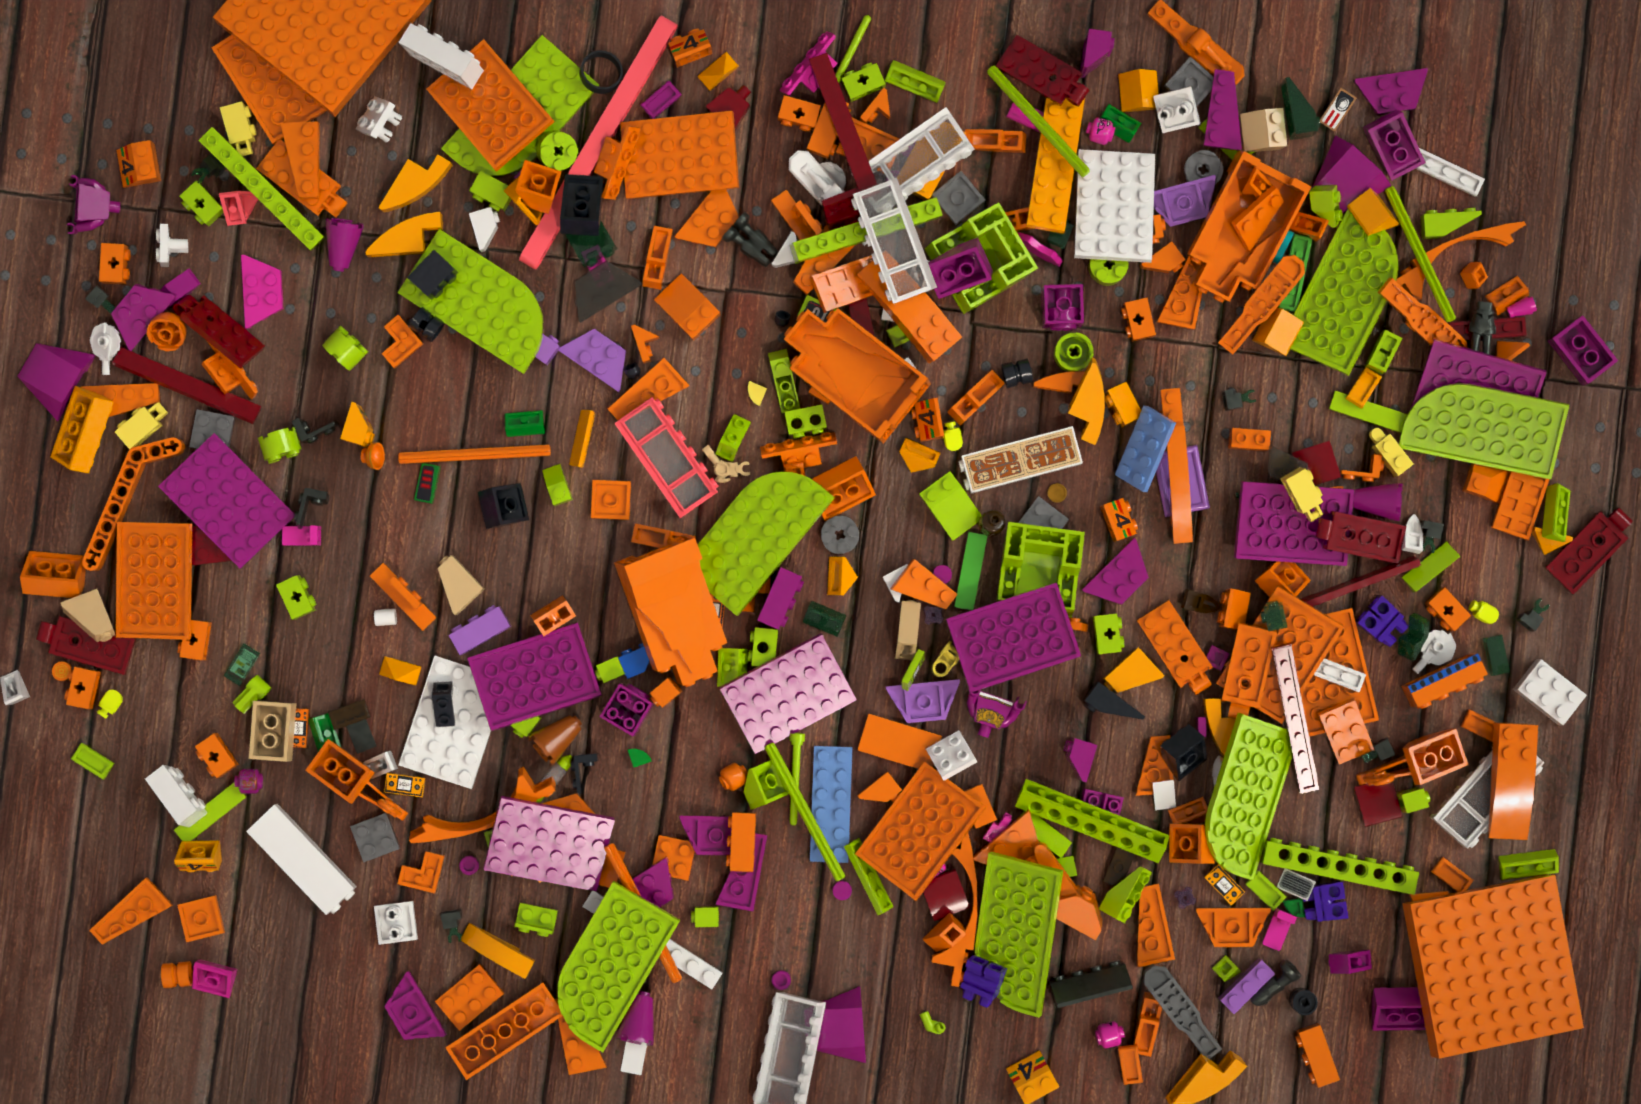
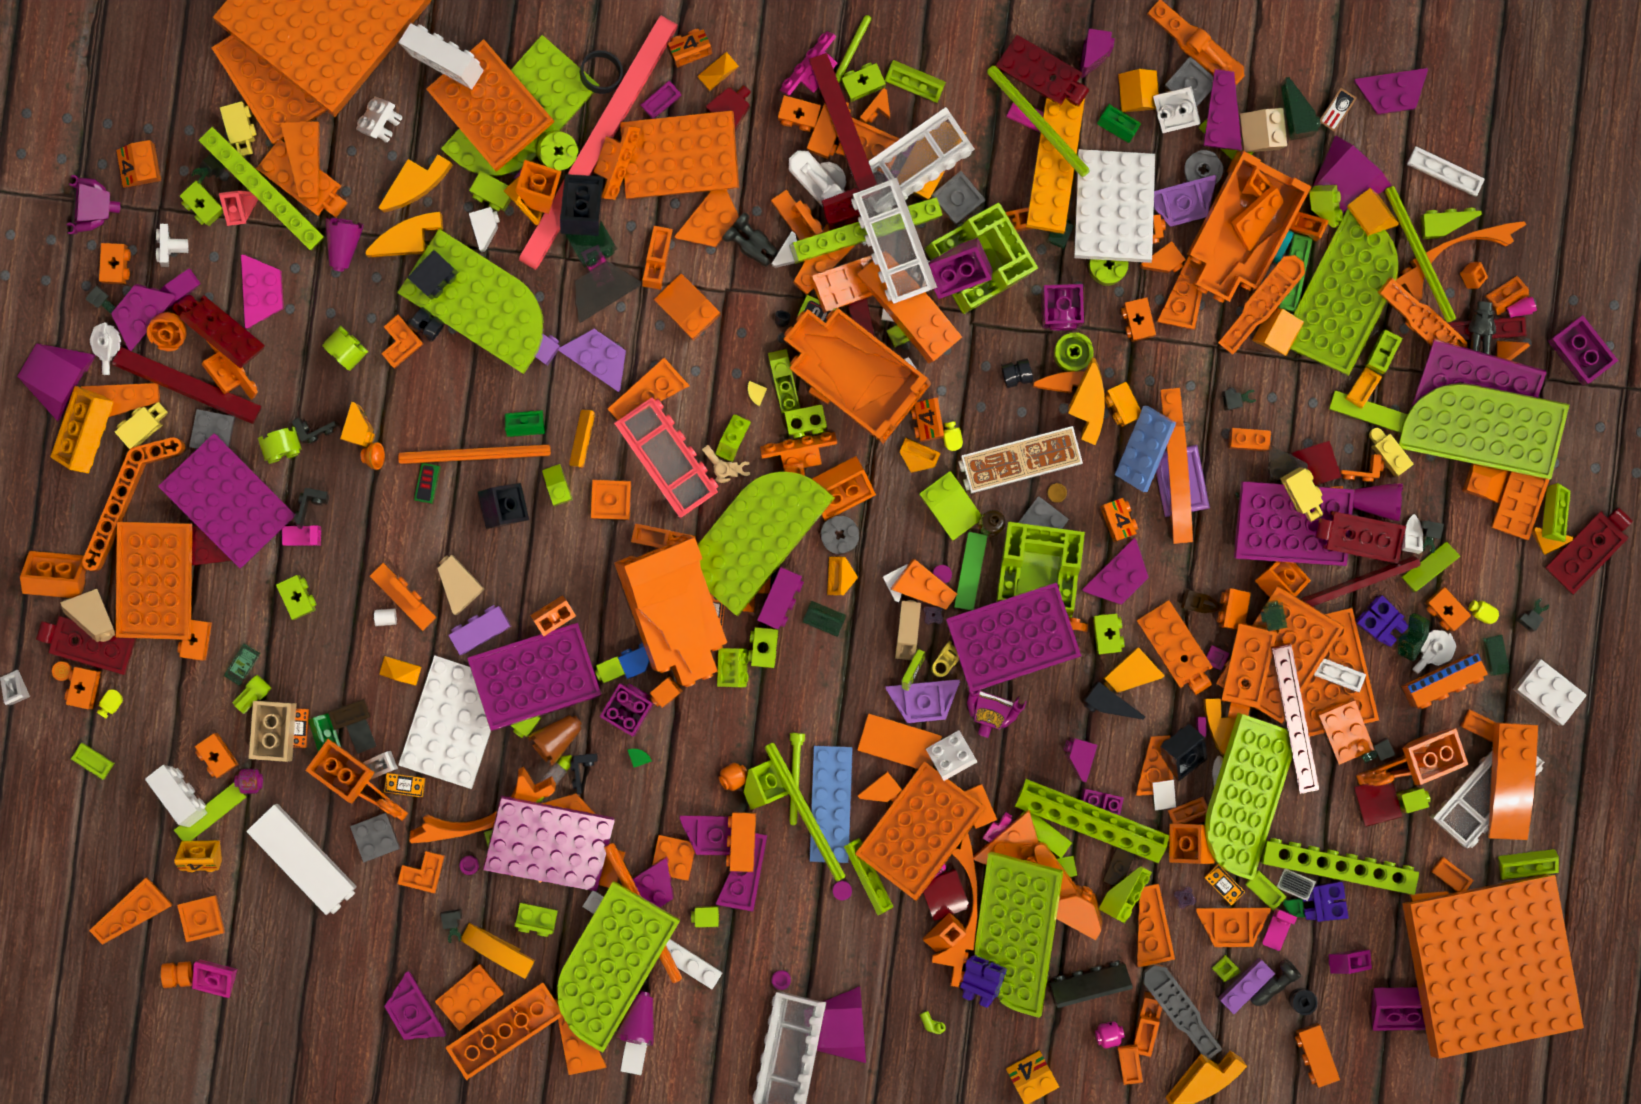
white plate [374,901,418,945] -> none
black bracket [432,681,455,727] -> none
black hinge [623,362,640,379] -> none
orange slope [631,325,660,364] -> none
plate [719,633,857,754] -> none
orange slope [948,370,1005,426] -> none
orange slope [965,129,1026,153] -> none
dark pink tile [1017,232,1063,267] -> none
dark pink head [1086,117,1115,145] -> none
magenta slope [1363,109,1426,181] -> none

